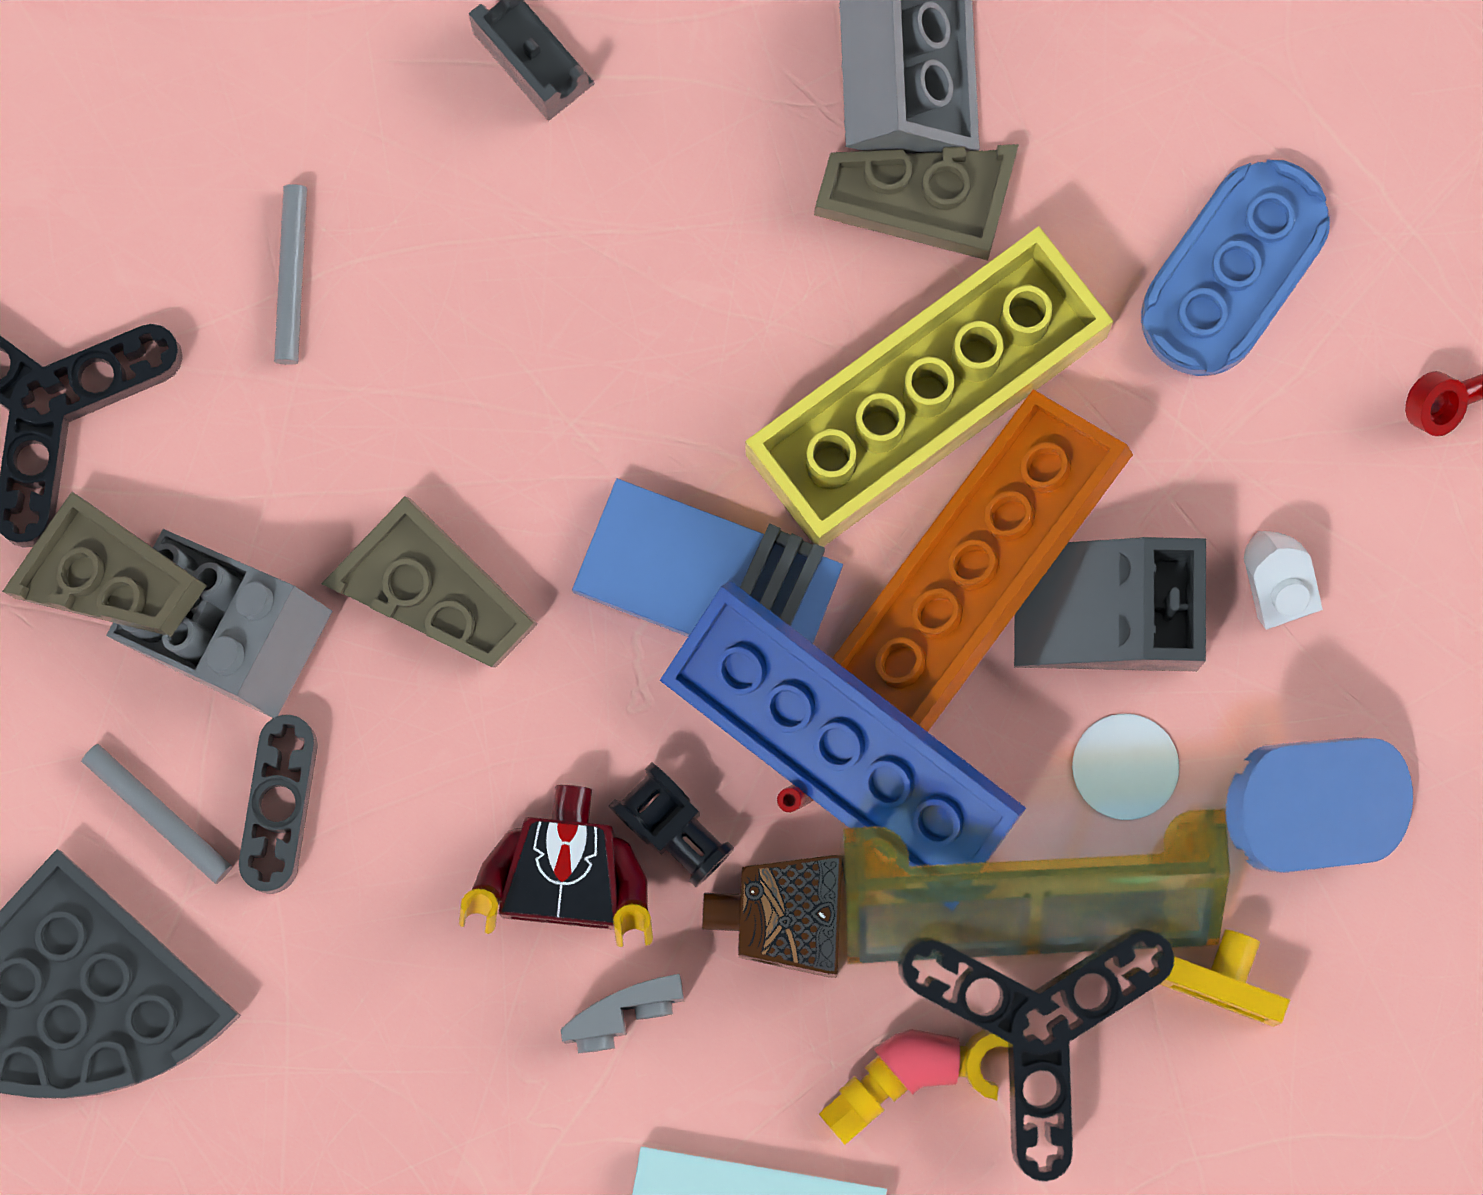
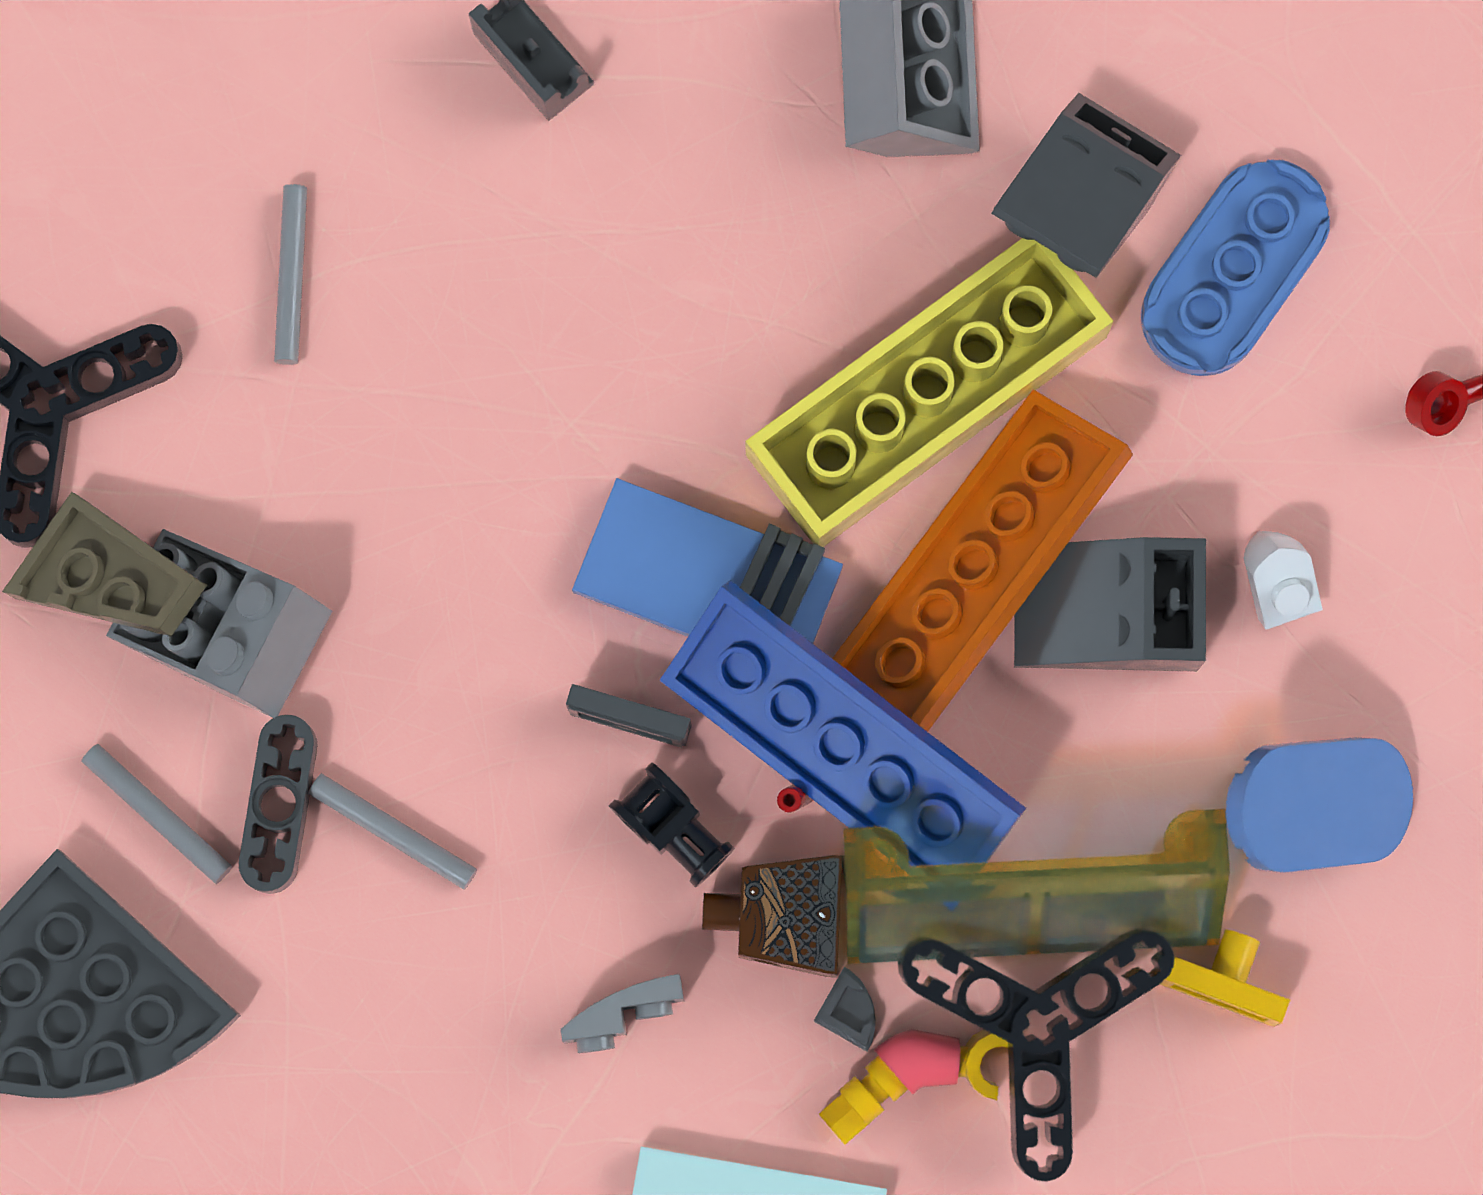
dark tan wing [321,496,538,668] -> none
torso [459,785,653,947] -> none
dark tan wing [814,144,1019,261] -> none
white sticker [1072,714,1179,820] -> none
none -> light grey bar [308,773,477,890]
none -> dark grey tile [566,684,692,748]
none -> flat silver tile [814,966,876,1052]
none -> dark grey slope [991,93,1181,278]

